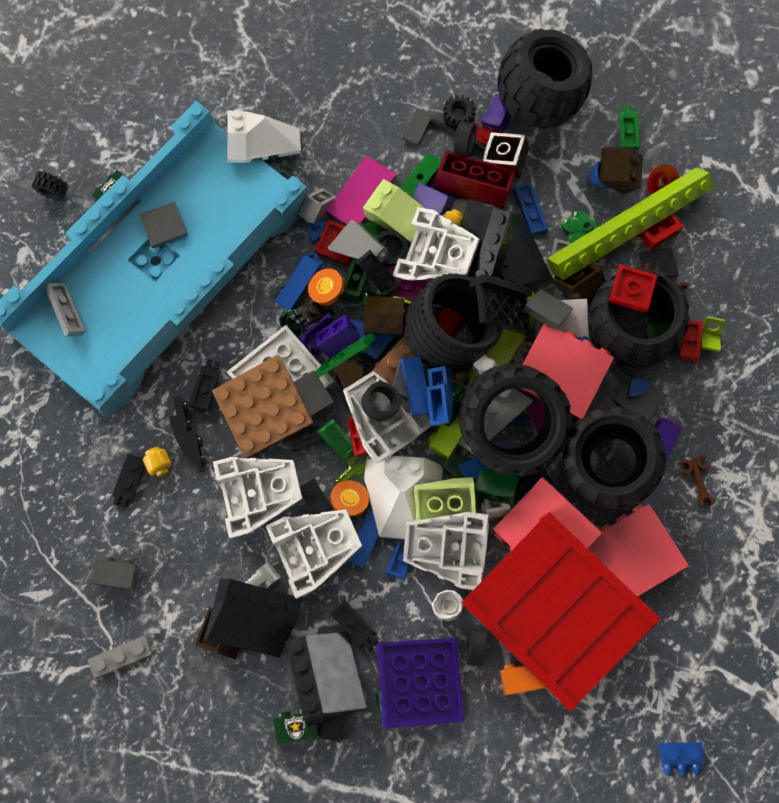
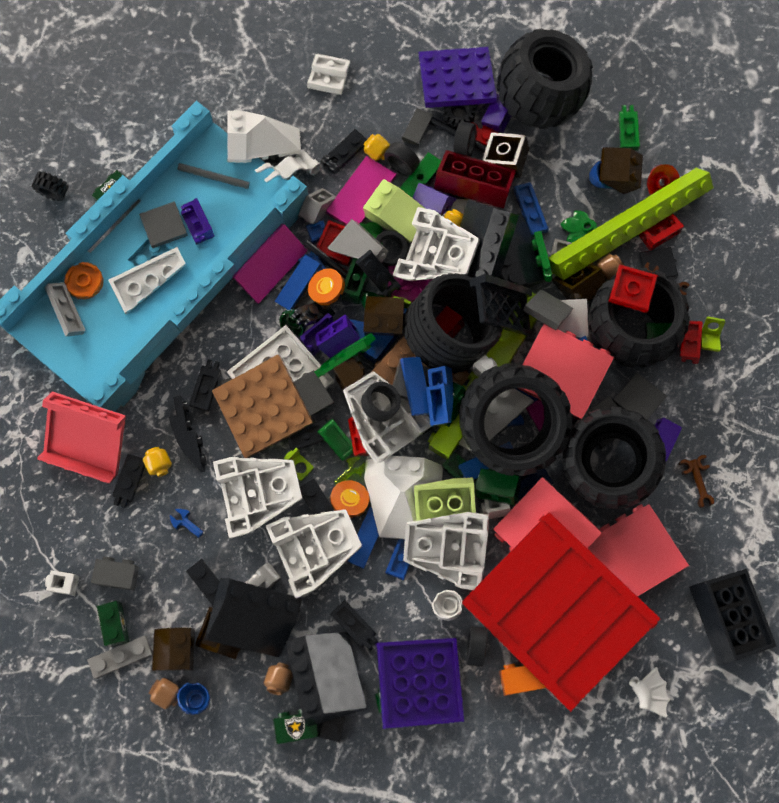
blue tile [628,378,651,398] -> none
blue plate [659,742,704,777] -> none
none -> coral panel [37,392,126,484]
none -> white brick [45,570,80,596]
none -> orange tile [64,262,104,300]
none -> dark green brick [96,601,130,648]
none -> white wing [108,247,186,315]
none -> medium nougat head [148,678,179,709]
none -> dark brown slope [152,628,195,671]
none -> blue bar [170,509,203,538]
none -> dark grey bar [177,163,250,189]
none -> blue hair [177,683,210,715]
none -> dark purple hinge [181,198,215,245]
none -> black hinge [186,559,219,606]
none -> dark pink tile [233,224,307,304]
none -> white flag [255,149,321,182]
none -> medium nougat head [264,663,293,695]
none -> lime bracket [284,448,314,481]
none -> black bar [304,240,348,279]
none -> white slope [307,54,350,95]
none -> black plate [320,129,367,174]
none -> yellow head [363,134,390,161]
none -> black tyre [384,142,420,176]
none -> dark purple plate [419,47,497,108]
none -> green hinge [531,231,552,282]
none -> medium nougat head [596,254,624,281]
none -> white arm [629,667,670,718]
none -> black slope [689,569,776,665]

